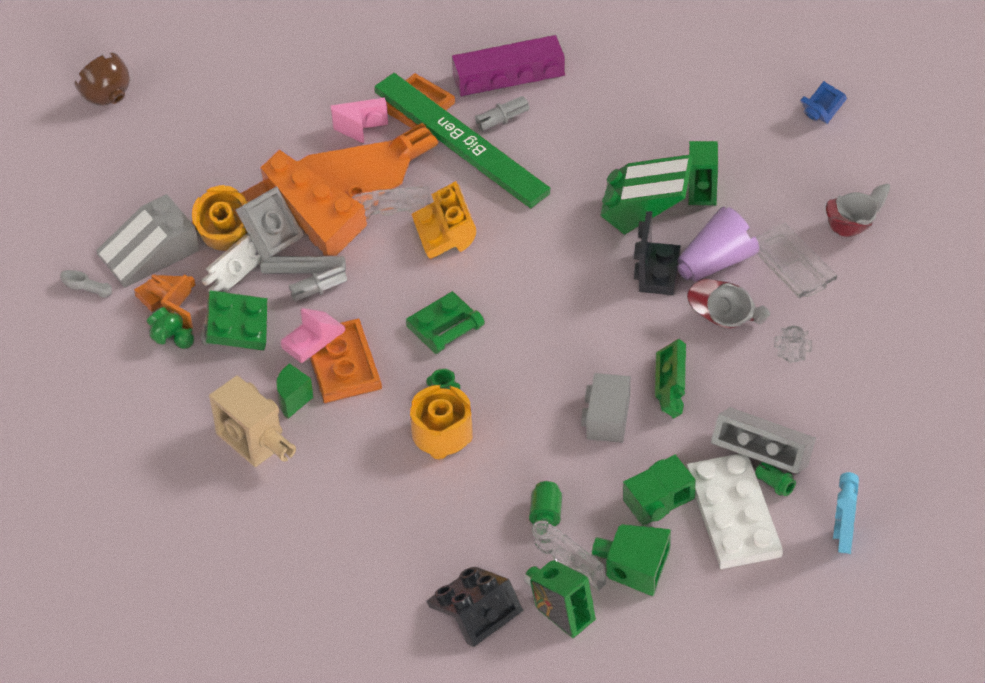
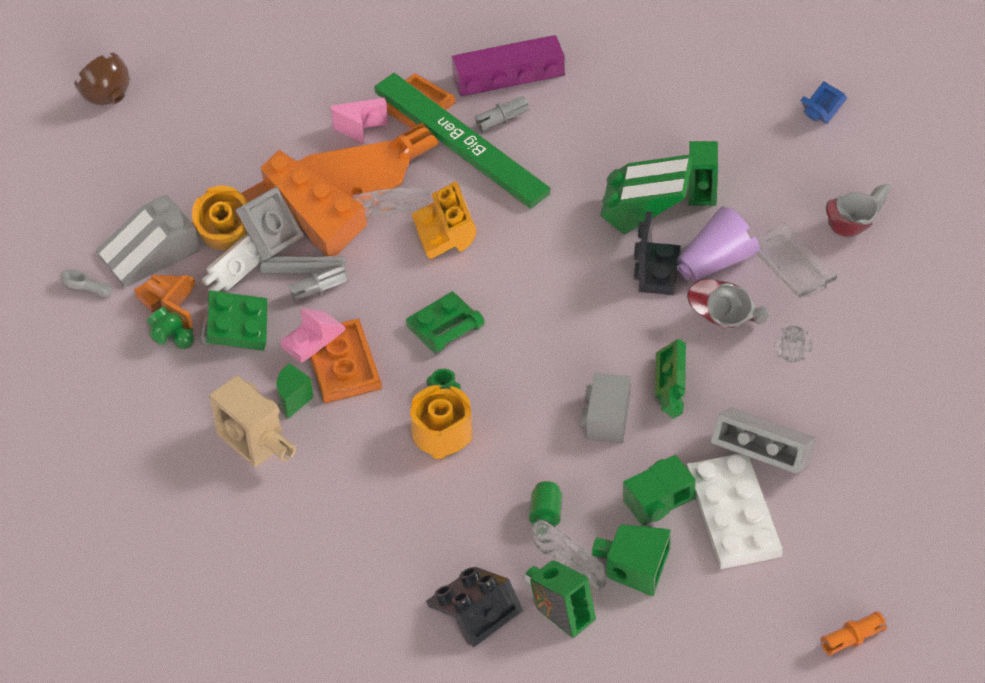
green pin [755,462,796,496] -> none
medium azure plate [833,472,859,554] -> none
none -> orange pin [820,611,887,656]

